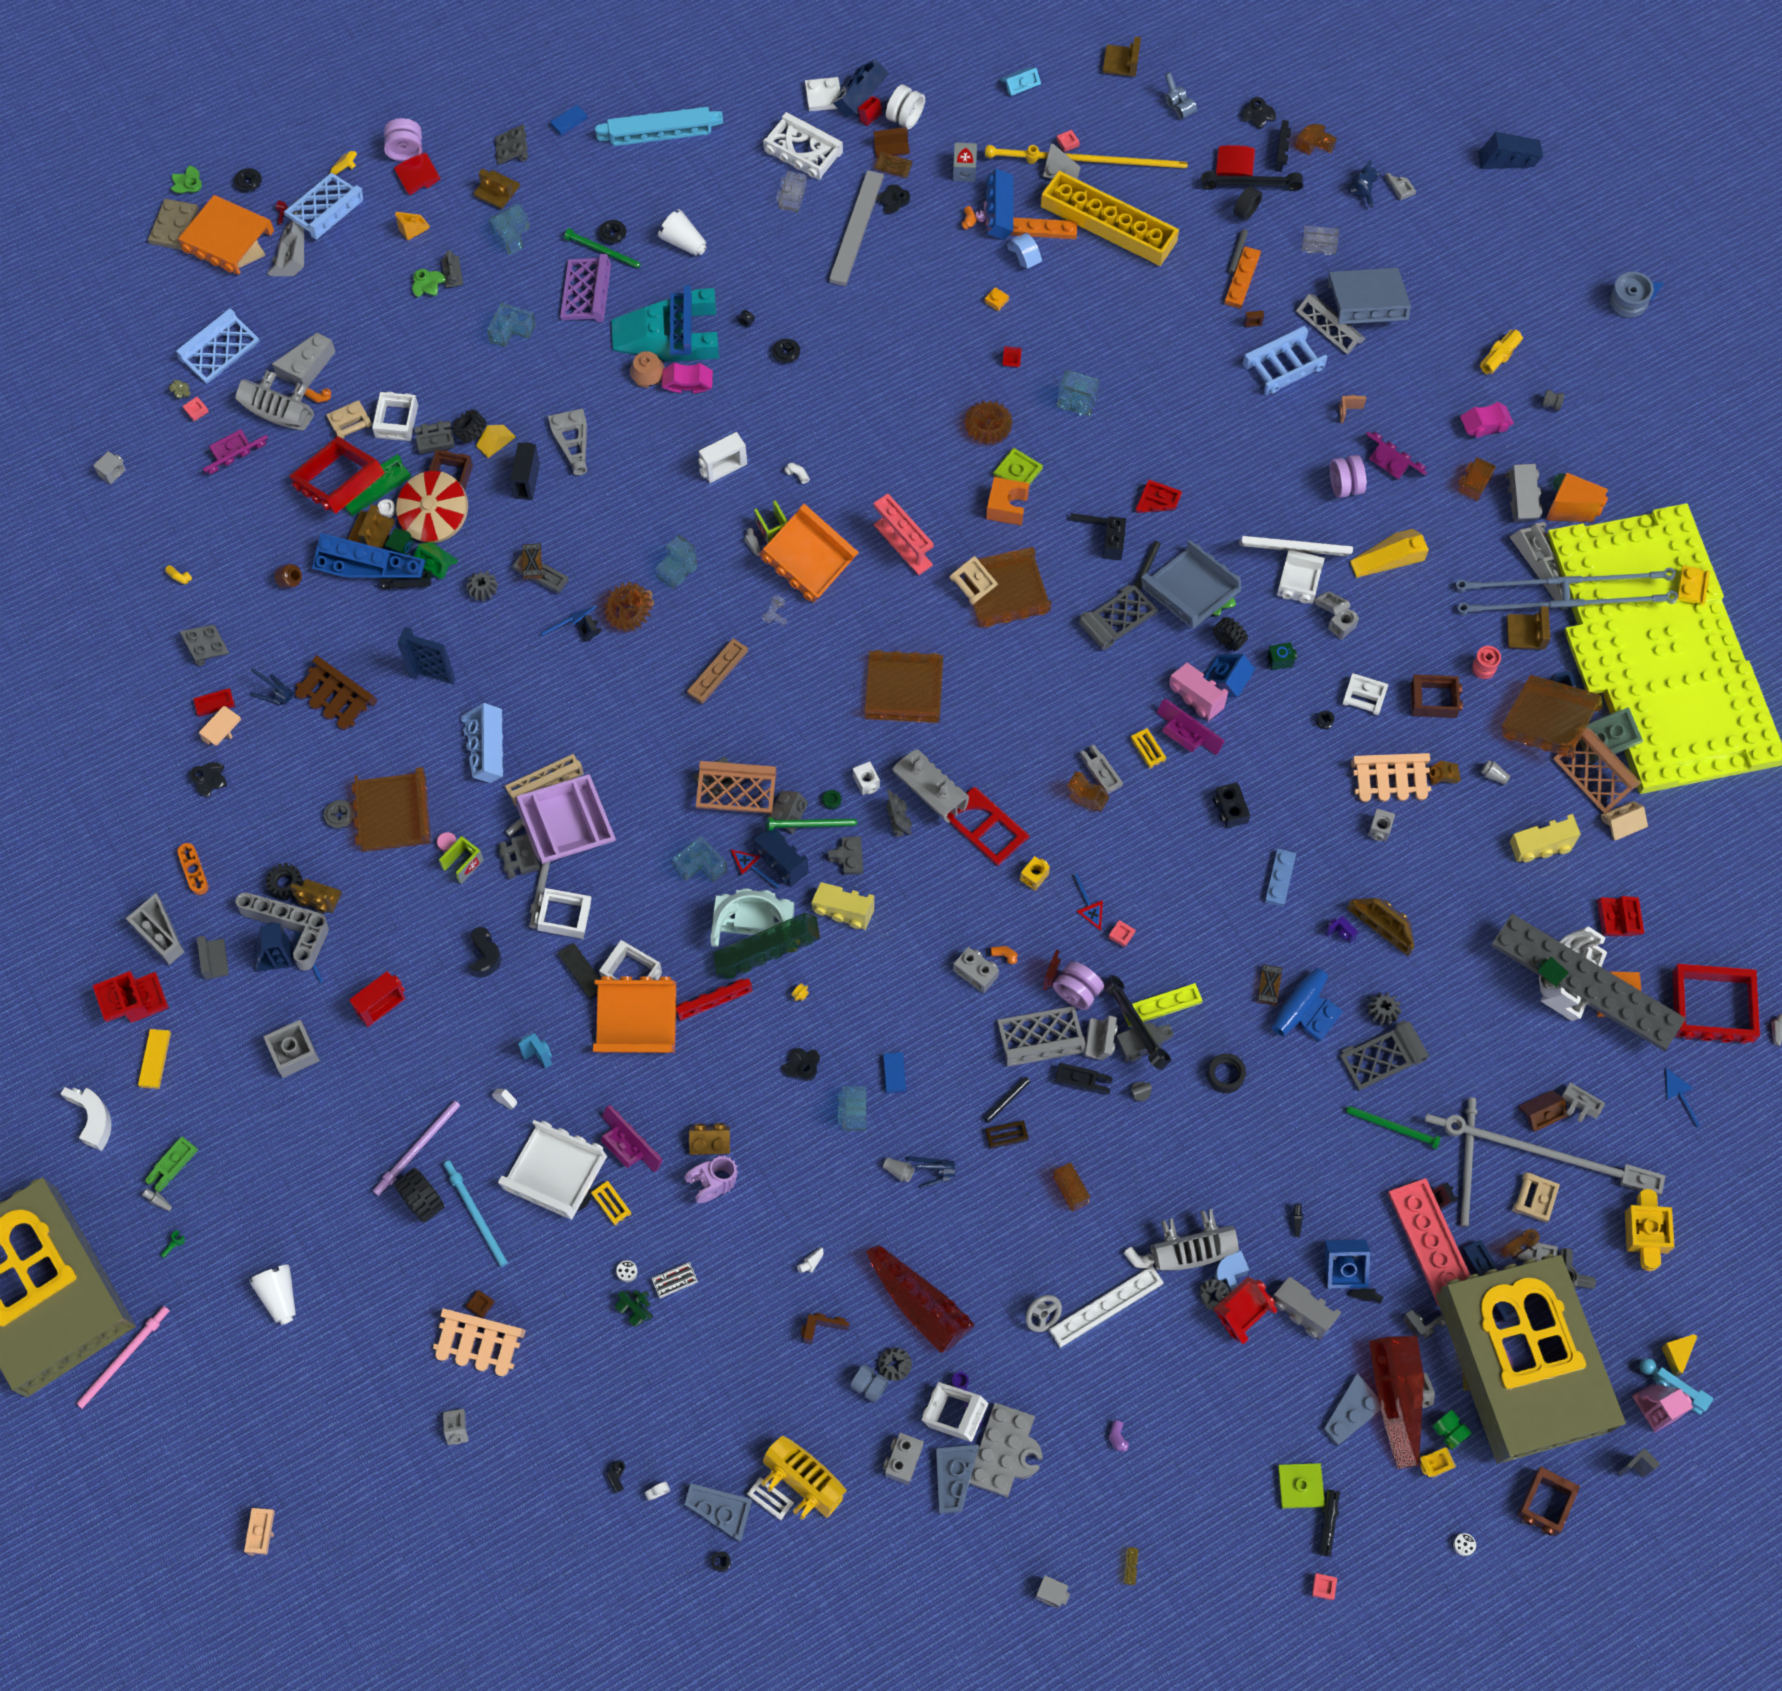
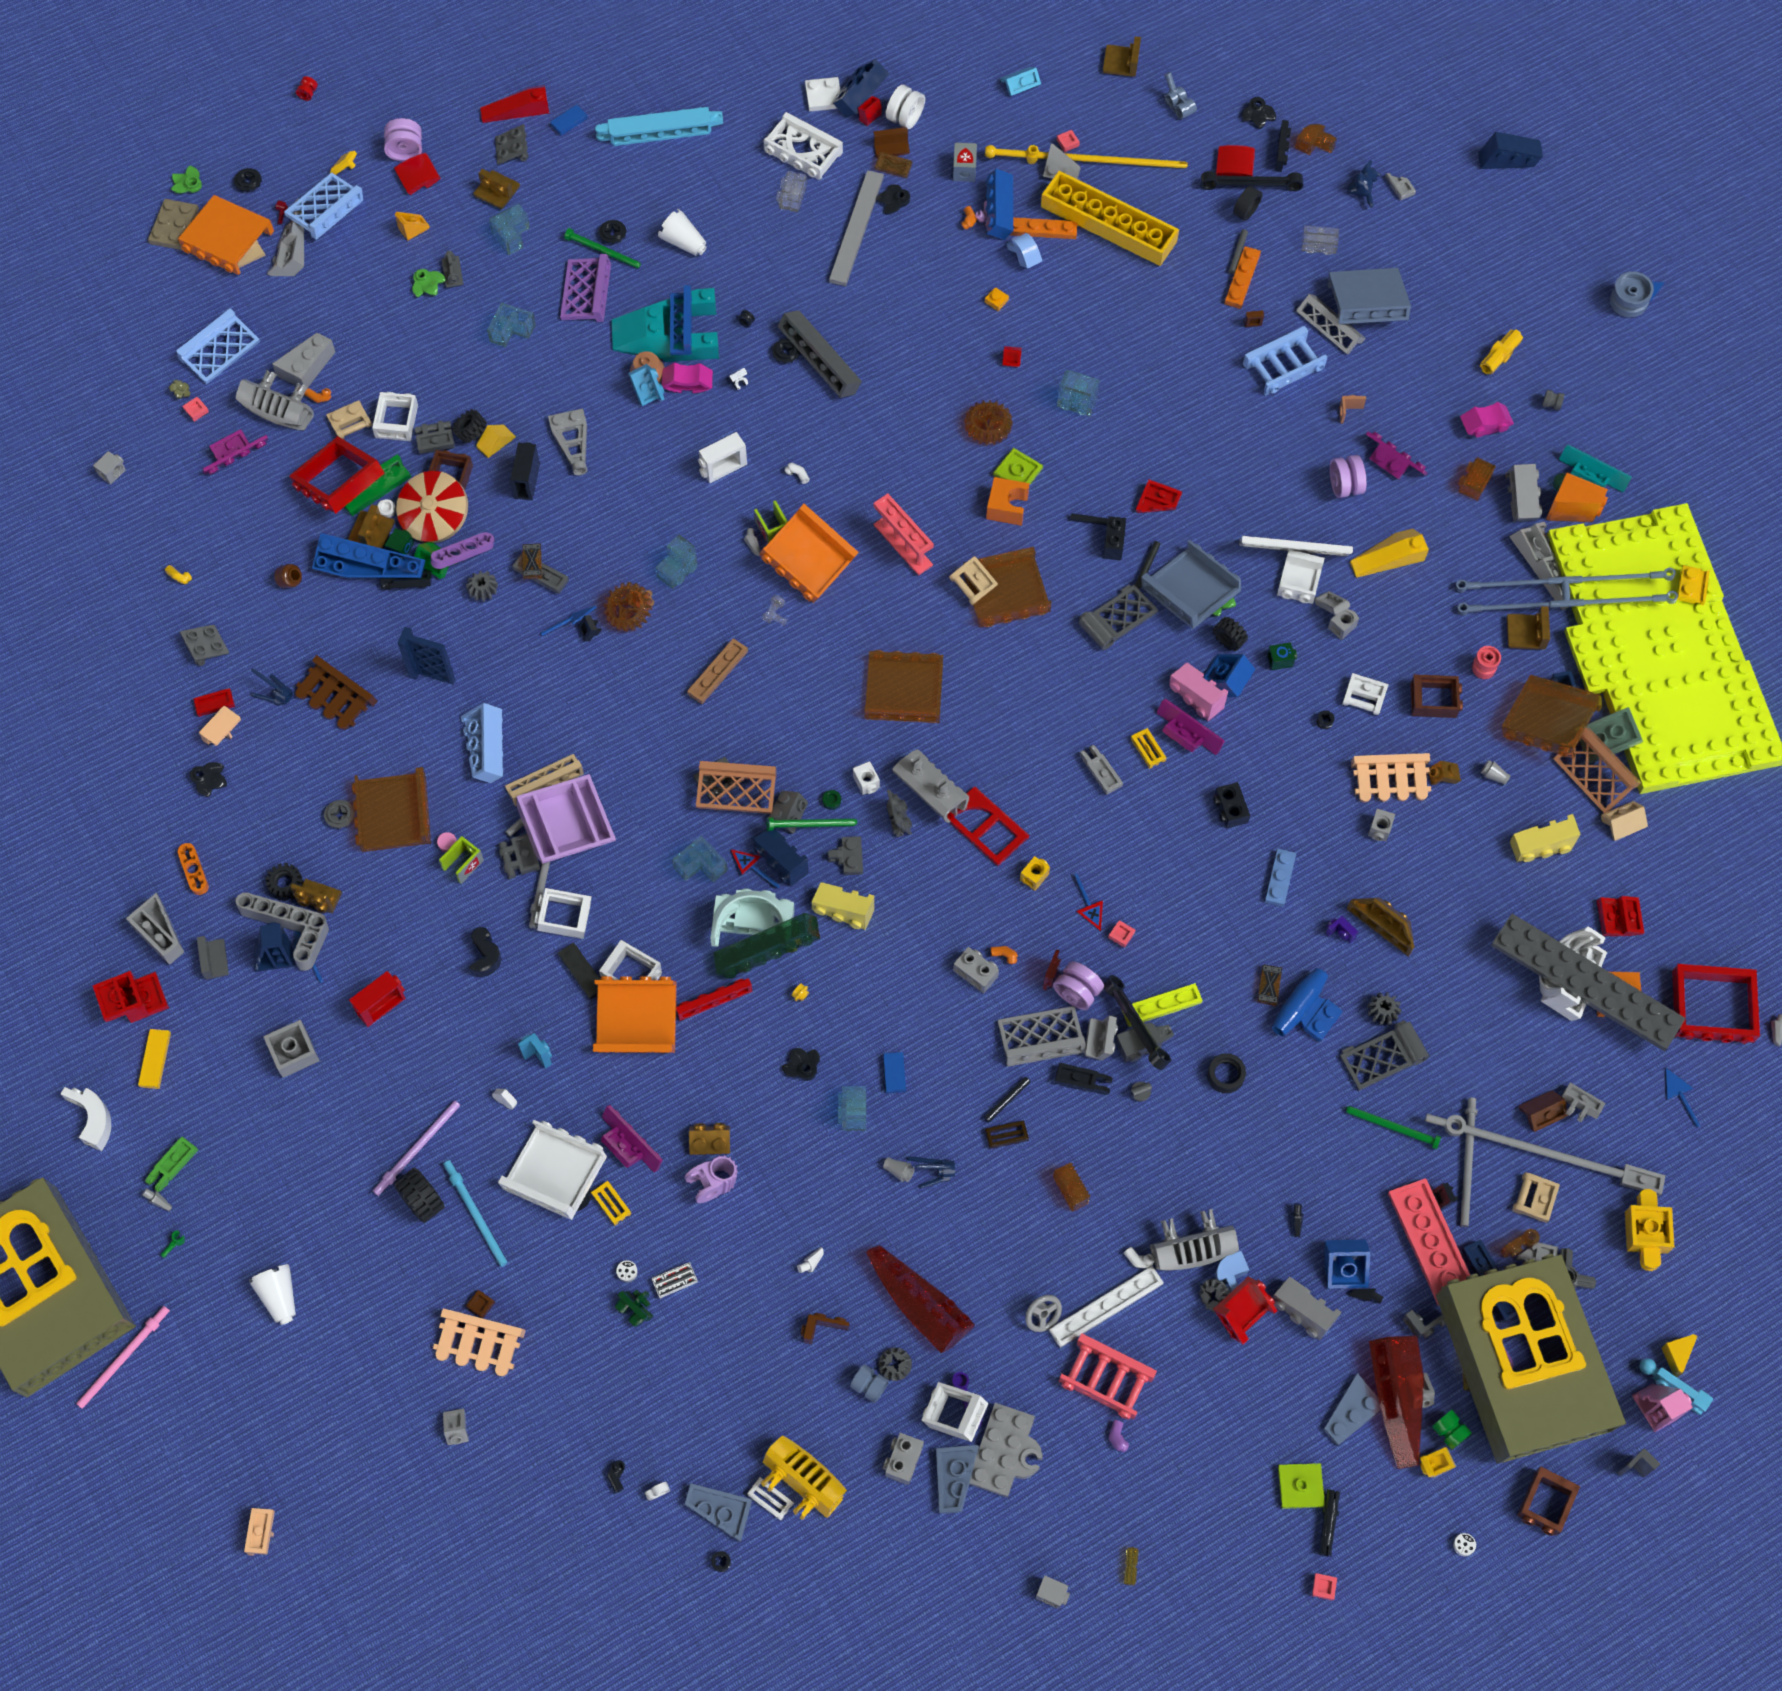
clear orange brick [1067,771,1110,812] -> none
dark green brick [1537,957,1569,988] -> none
none -> red wheel [296,76,318,101]
none -> medium lavender beam [431,532,494,569]
none -> red wedge [480,85,550,123]
none -> dark azure bracket [628,364,665,406]
none -> tile [725,368,748,390]
none -> dark grey brick [778,310,862,398]
none -> coral fence [1059,1333,1157,1420]
none -> teal bracket [1559,445,1632,492]

